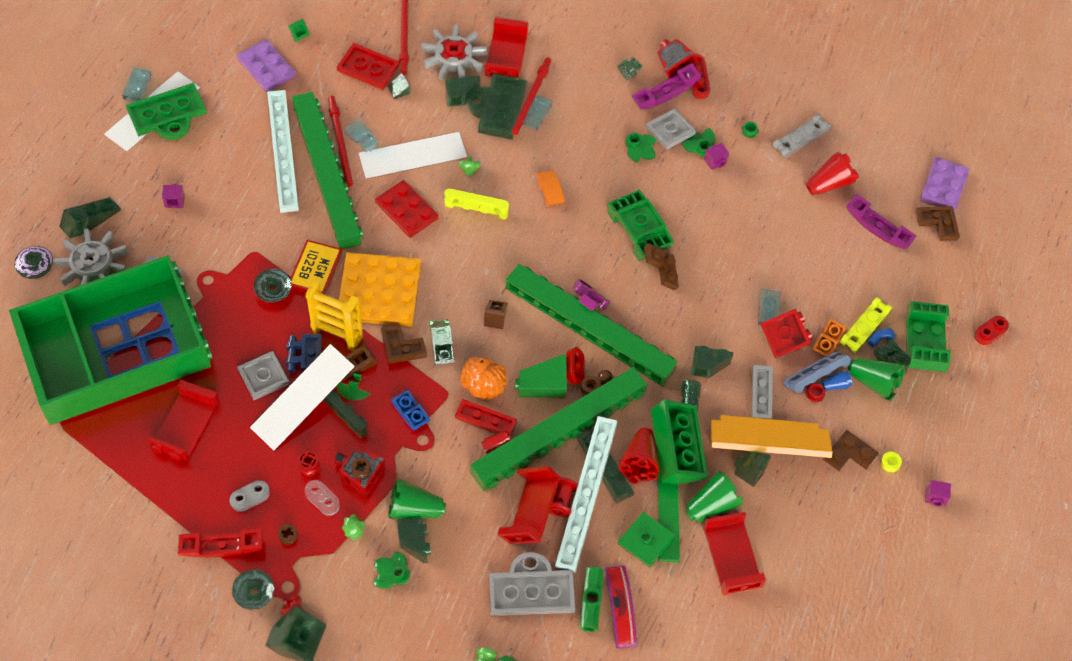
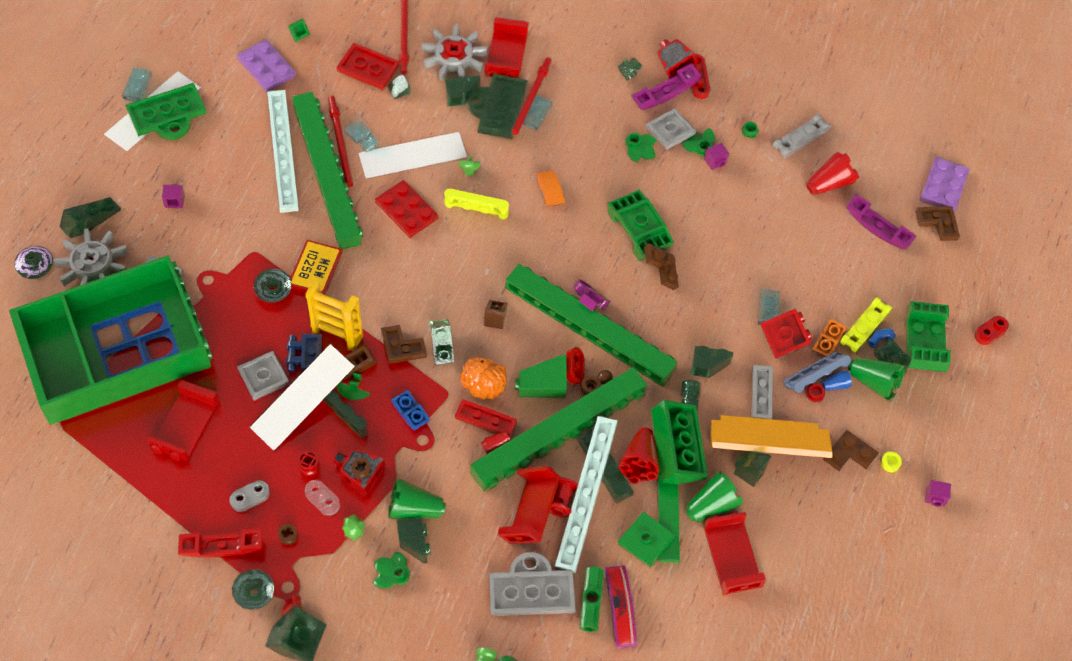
light orange plate [336,252,421,327] -> none

